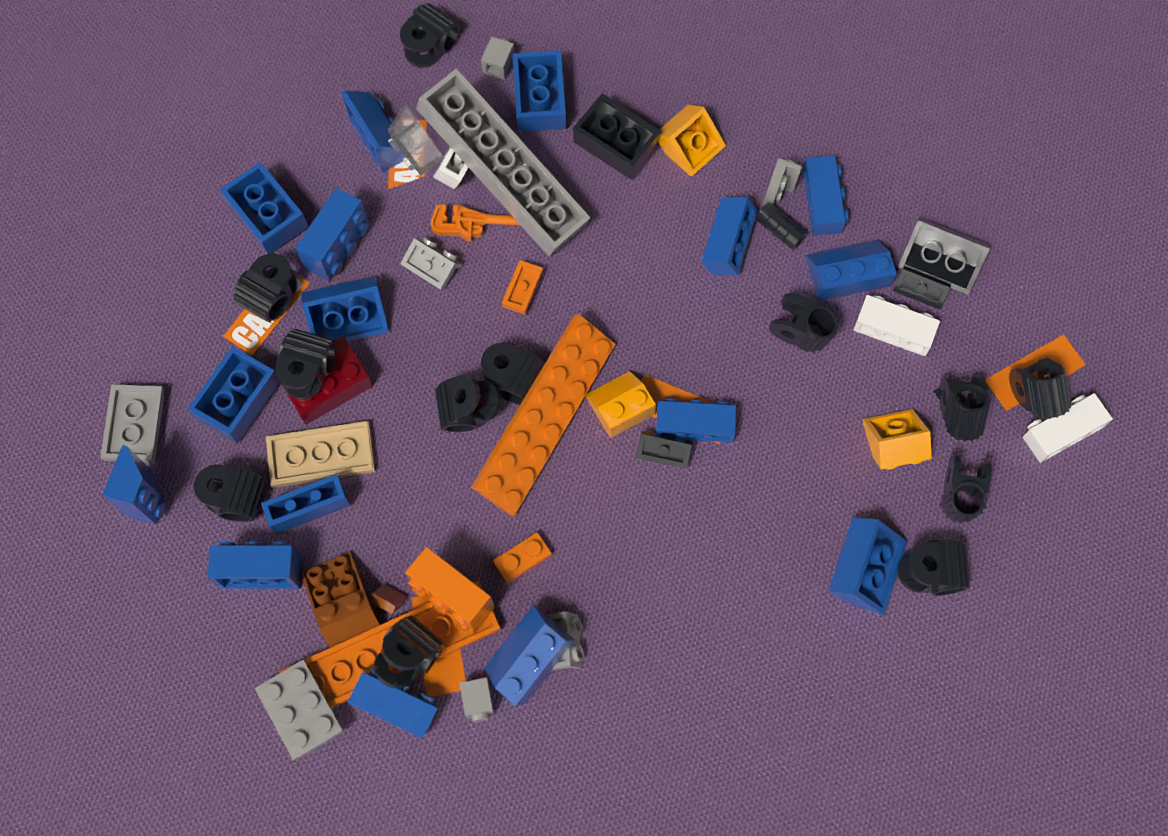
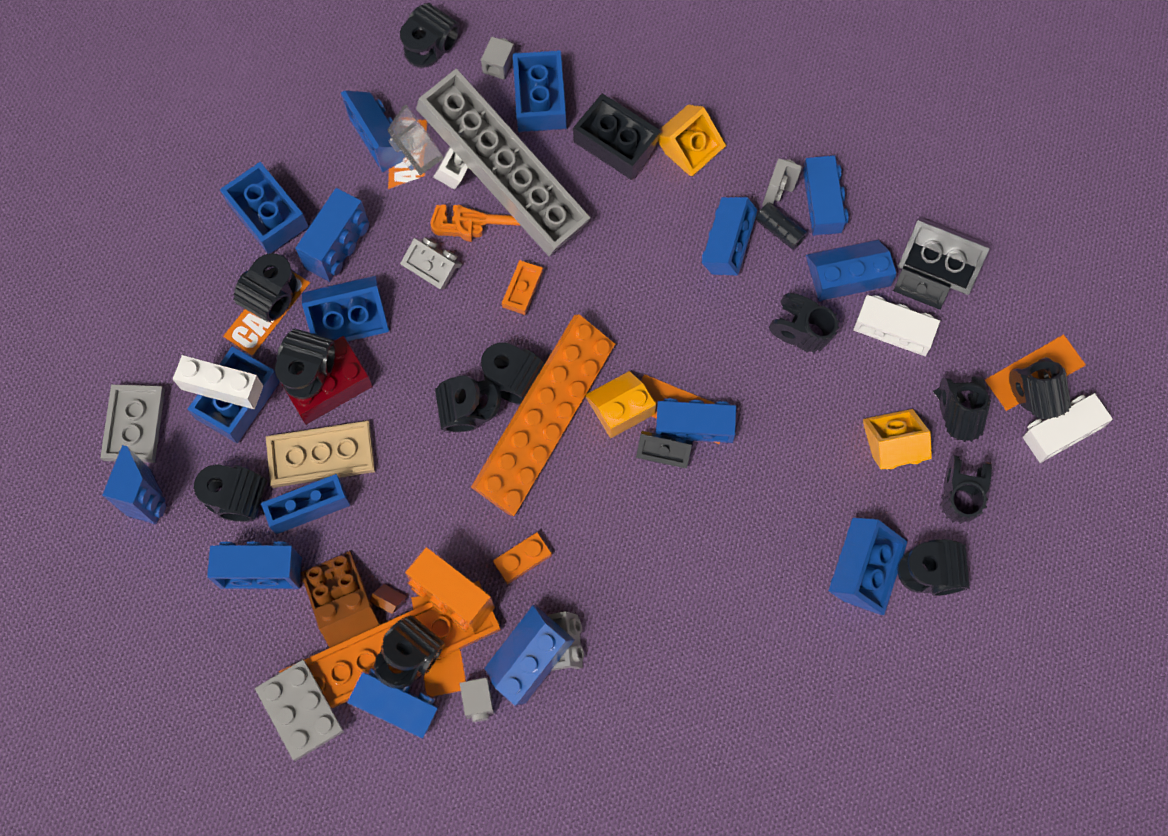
none -> white brick [173,355,263,410]

